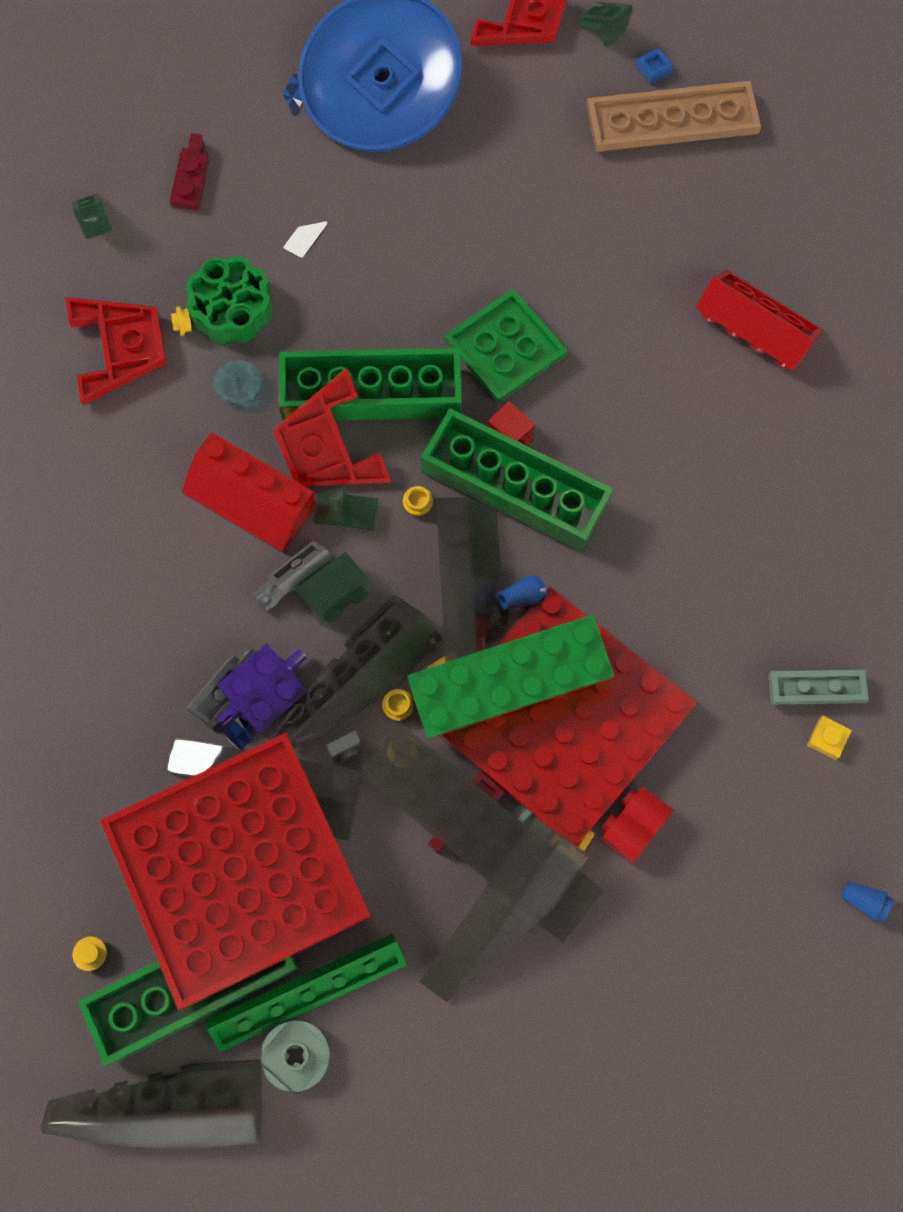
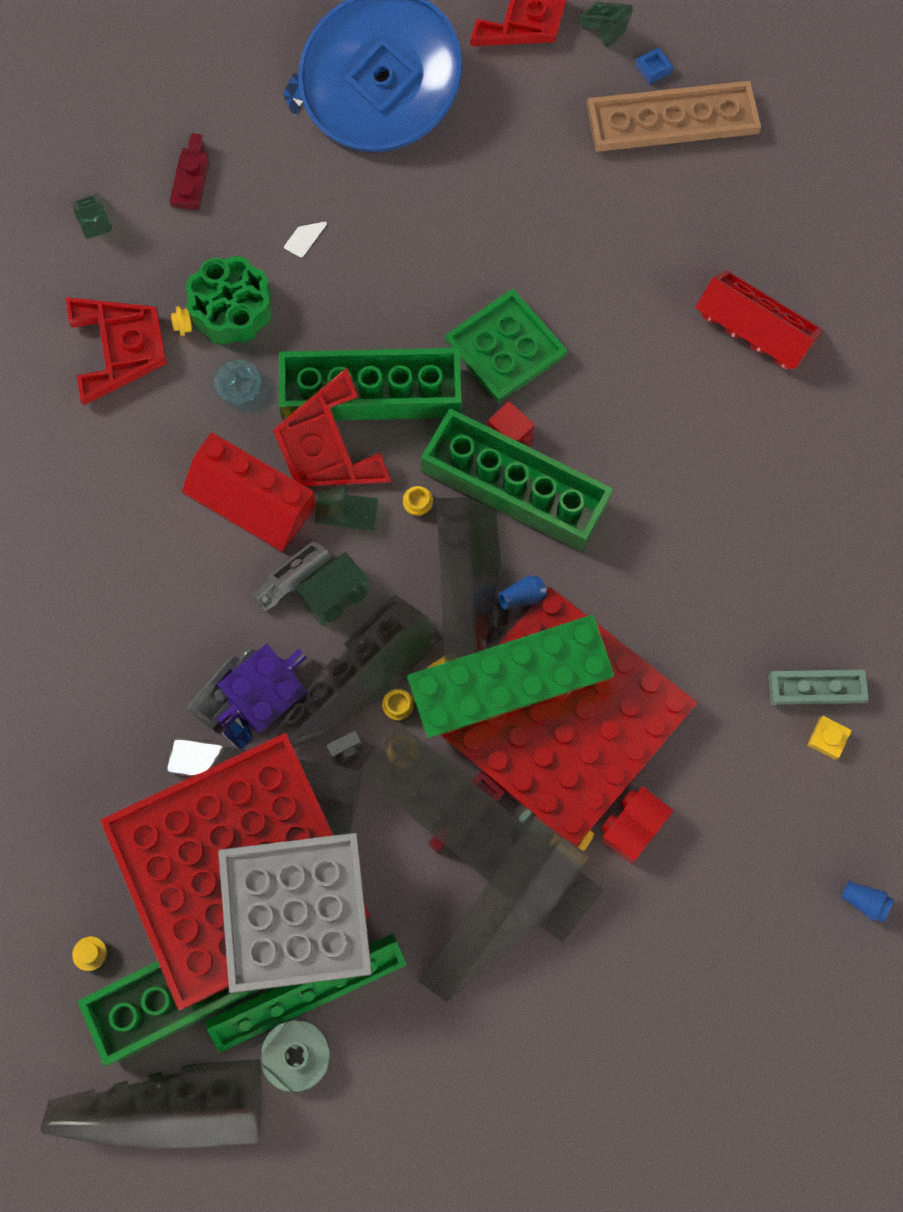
none -> light grey plate [218,833,372,993]

